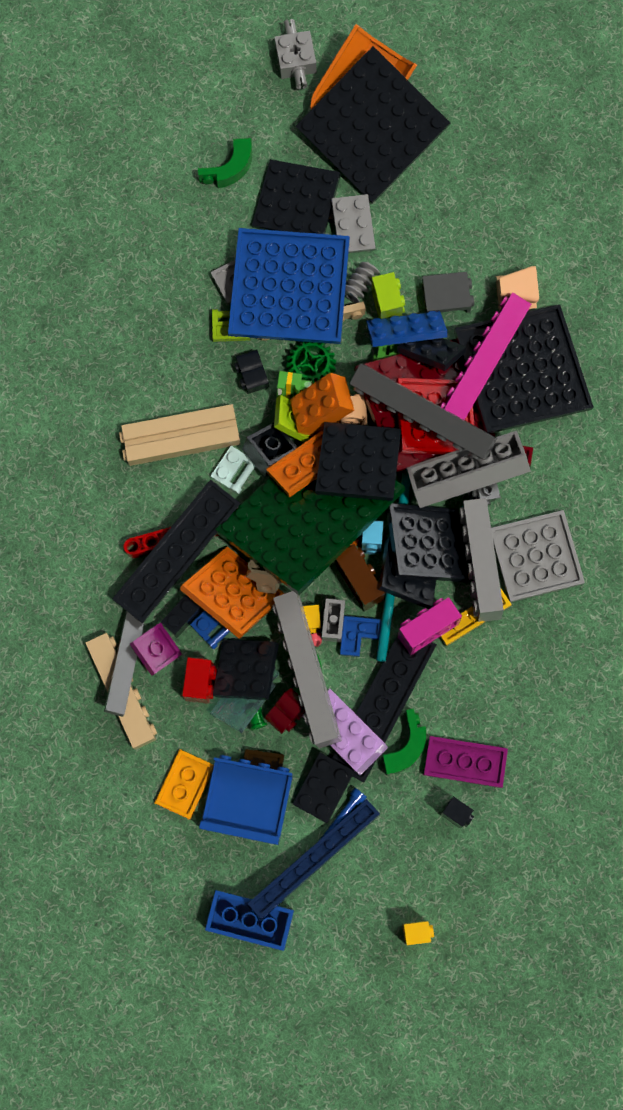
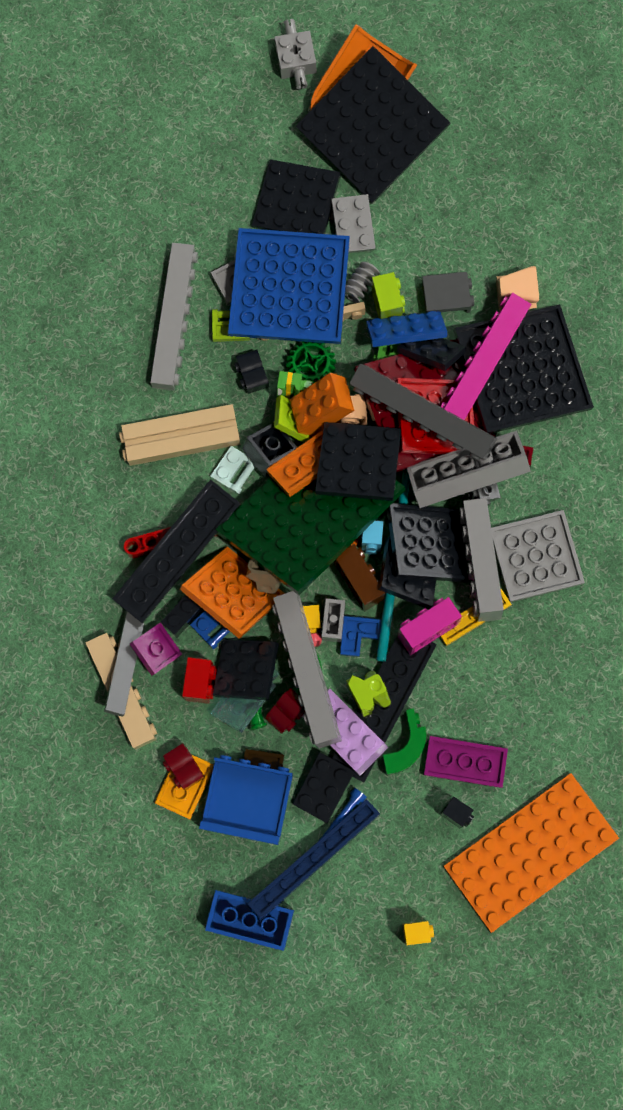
green arch [198,138,253,188] -> none
none -> light grey brick [150,243,198,391]
none -> dark red brick [162,743,205,790]
none -> lime piece [346,671,391,717]
none -> orange plate [443,773,619,933]

